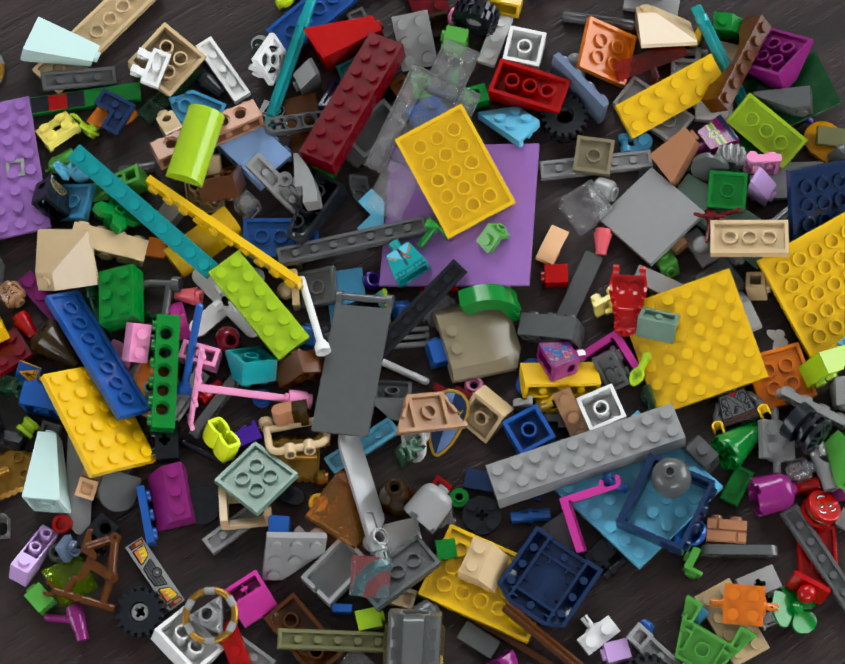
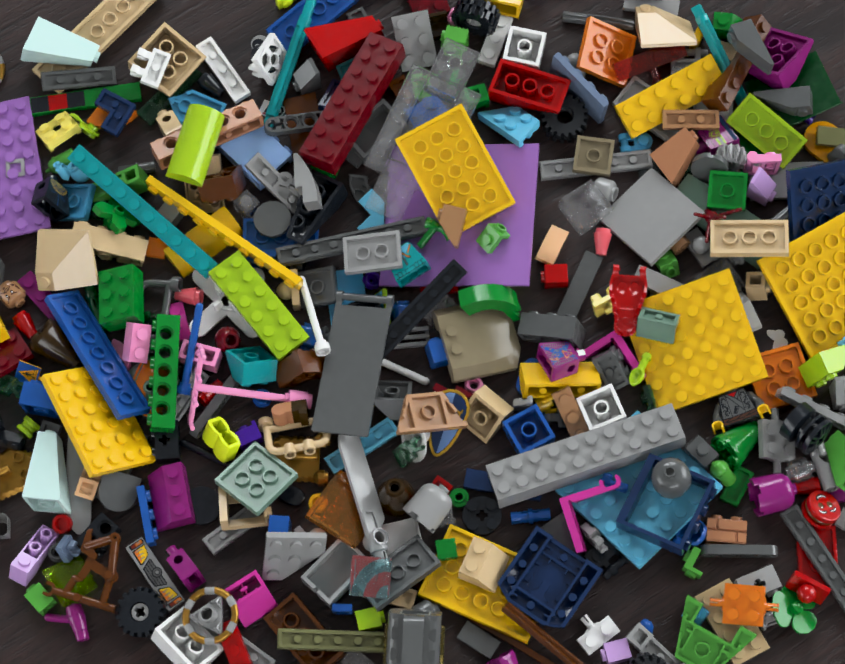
none -> magenta torso [165,545,206,593]
none -> dark grey tile [253,201,291,238]
none -> light grey plate [343,230,403,275]
none -> medium nougat slope [437,204,467,249]
none -> light grey plate [580,522,608,553]
none -> medium nougat plate [662,110,720,130]
none -> bright green piece [710,460,736,487]
none -> dark grey slope [727,19,774,75]

